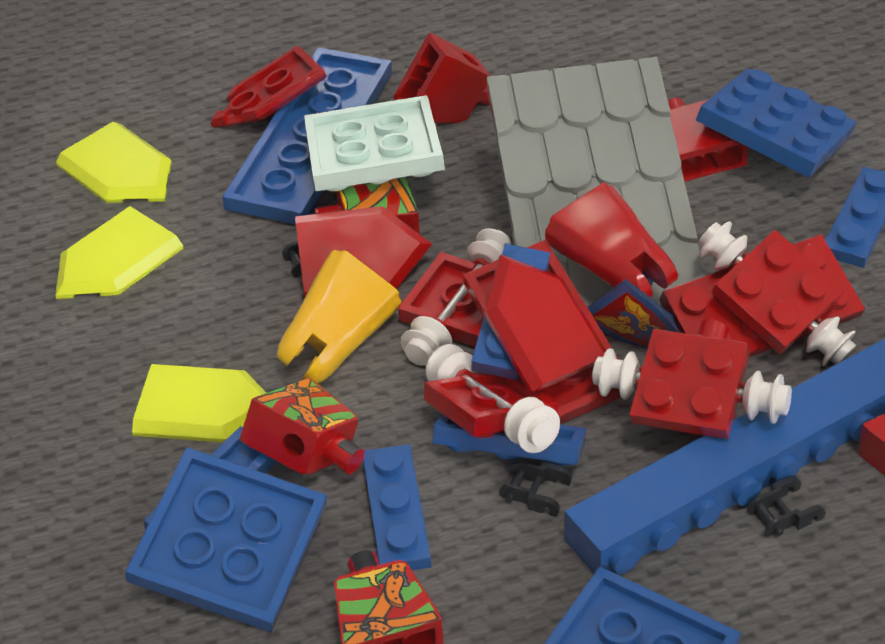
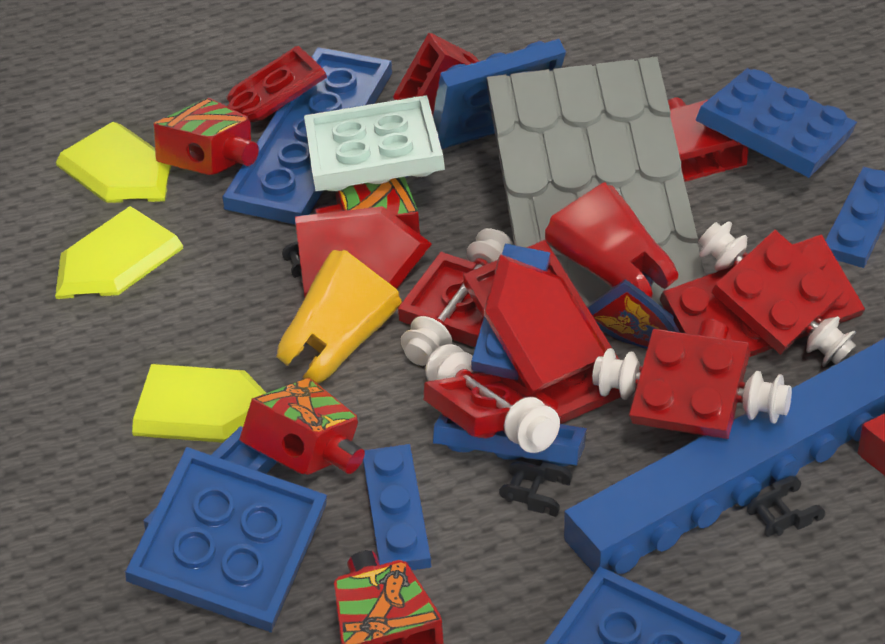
none -> red torso [154,98,259,175]
none -> blue plate [433,39,566,149]

